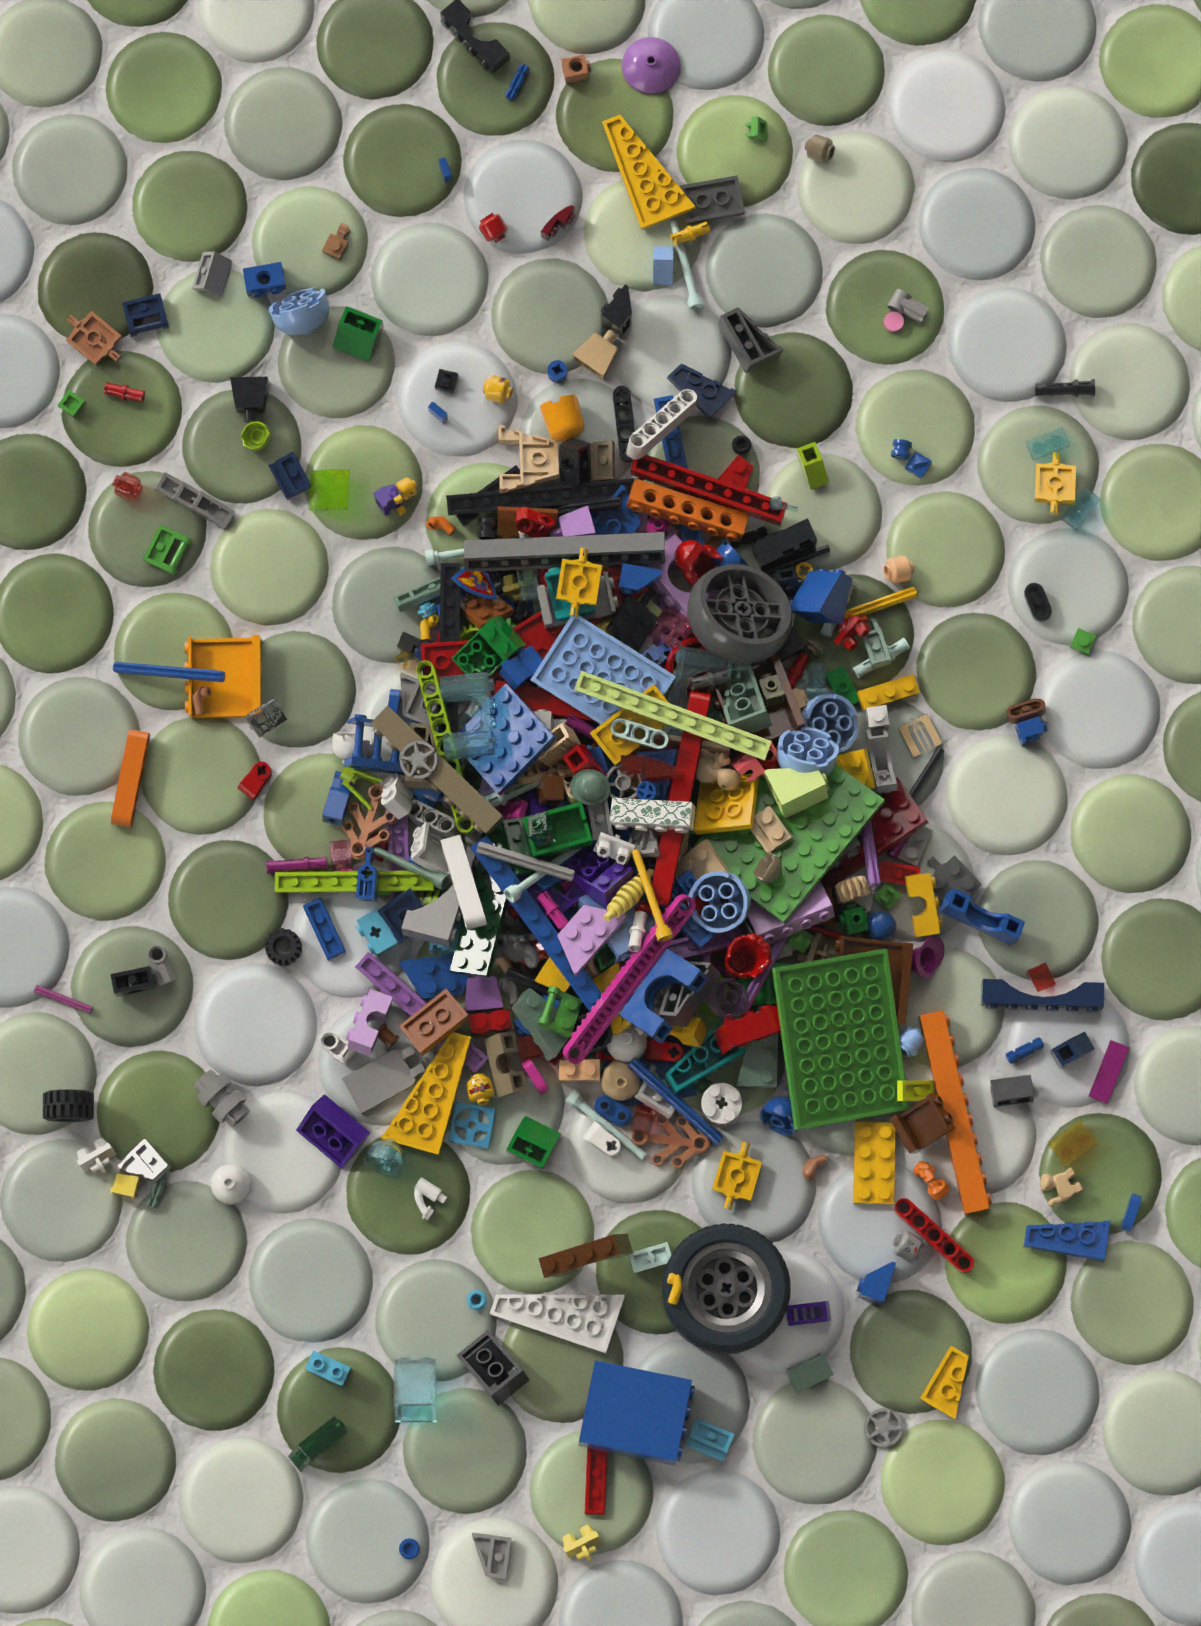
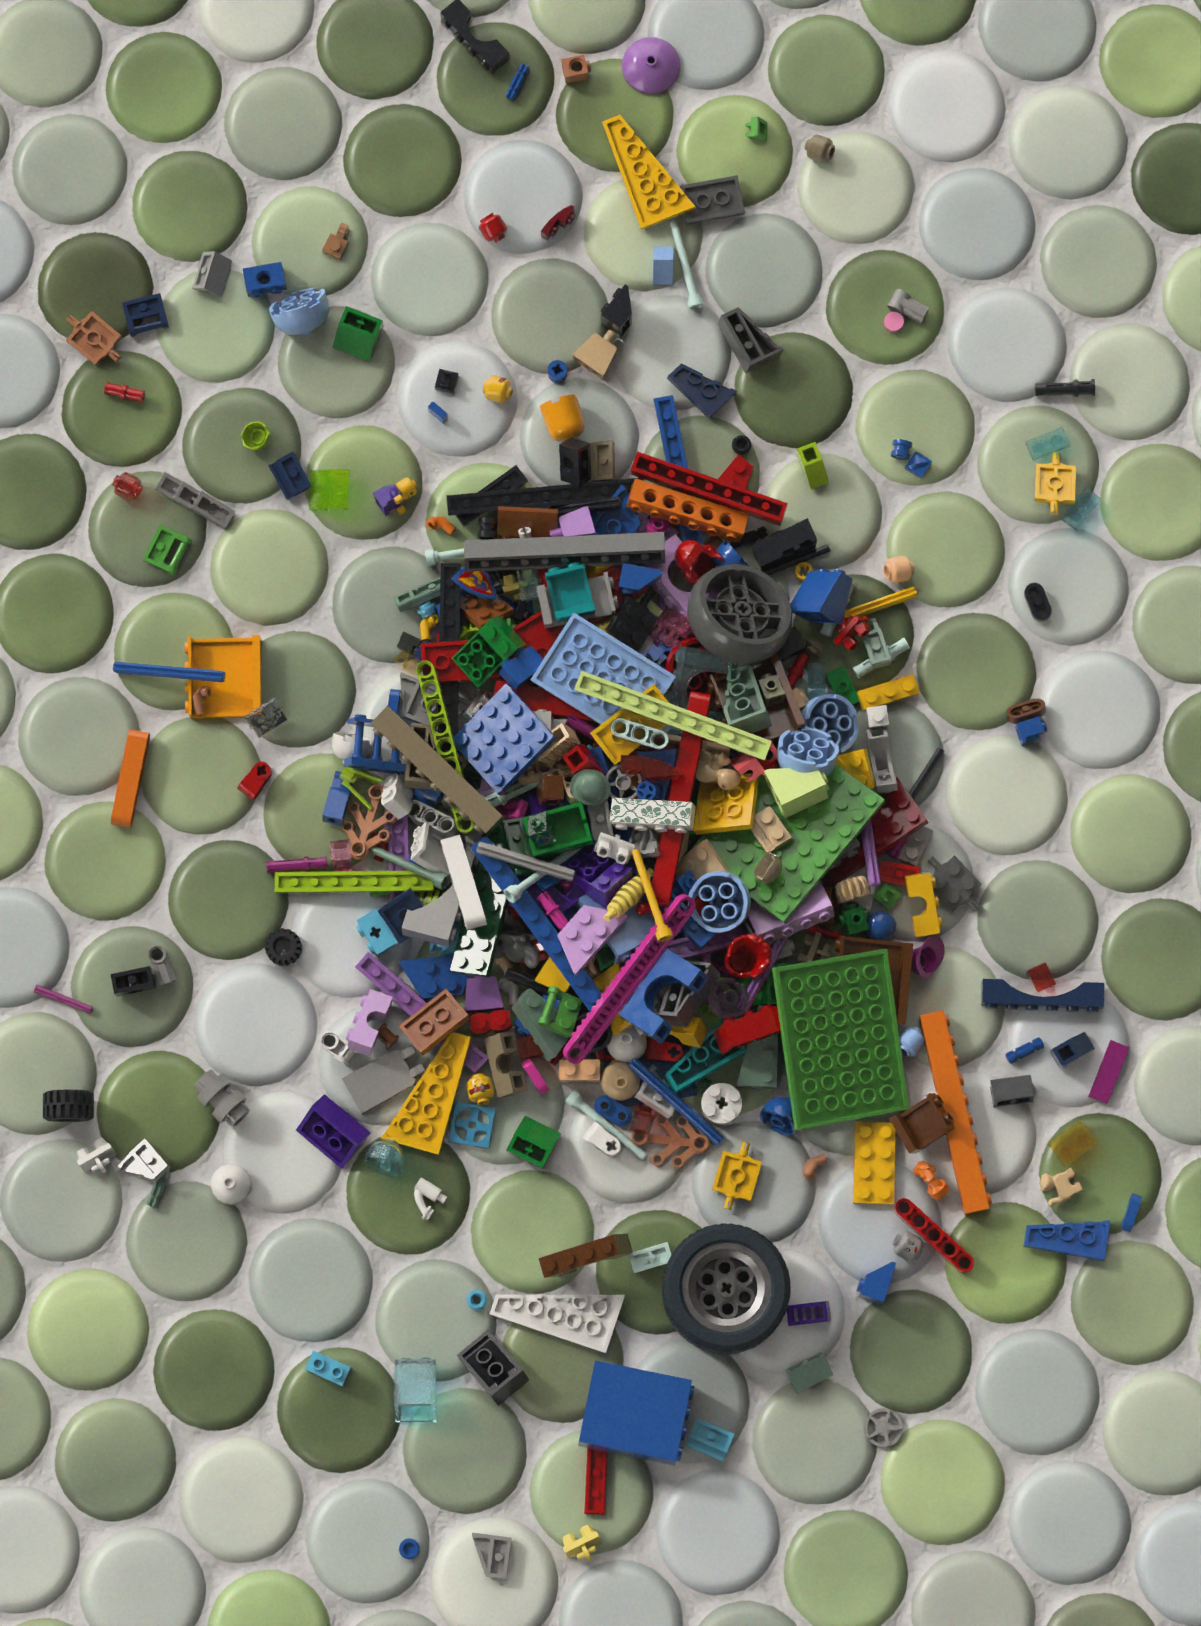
bright green plate [57,390,86,418] -> none
light yellow panel [110,1173,141,1198] -> none
black torso [230,376,269,423] -> none
clear green slope [288,1416,347,1472] -> none
blue tile [303,897,346,960] -> none
blue piece [356,846,379,902] -> none
light grey wheel [400,741,438,779] -> none
blue tile [438,157,452,183] -> none
clear light blue arch [440,672,498,760] -> none
tan wing [498,425,559,493] -> none
red piece [515,507,555,538] -> none
yellow plate [556,548,602,617] -> none
black beam [613,386,635,462] -> none
white beam [626,389,697,459] -> none
white pin [628,911,647,952] -> none
yellow arm [667,1273,682,1305] -> none
yellow pin [670,221,710,246] -> none
dark grey pin [689,669,731,691] -> none
clear light blue hand [770,497,798,512] -> none
black brick [775,567,802,601] -> none
bright green tile [786,930,814,954] -> none
neon yellow plate [897,1080,934,1101] -> none
piece [898,713,943,759] -> none
yellow wing [920,1346,969,1420] -> none
blue arch [939,888,1025,945] -> none
bright green plate [1070,628,1096,655] -> none

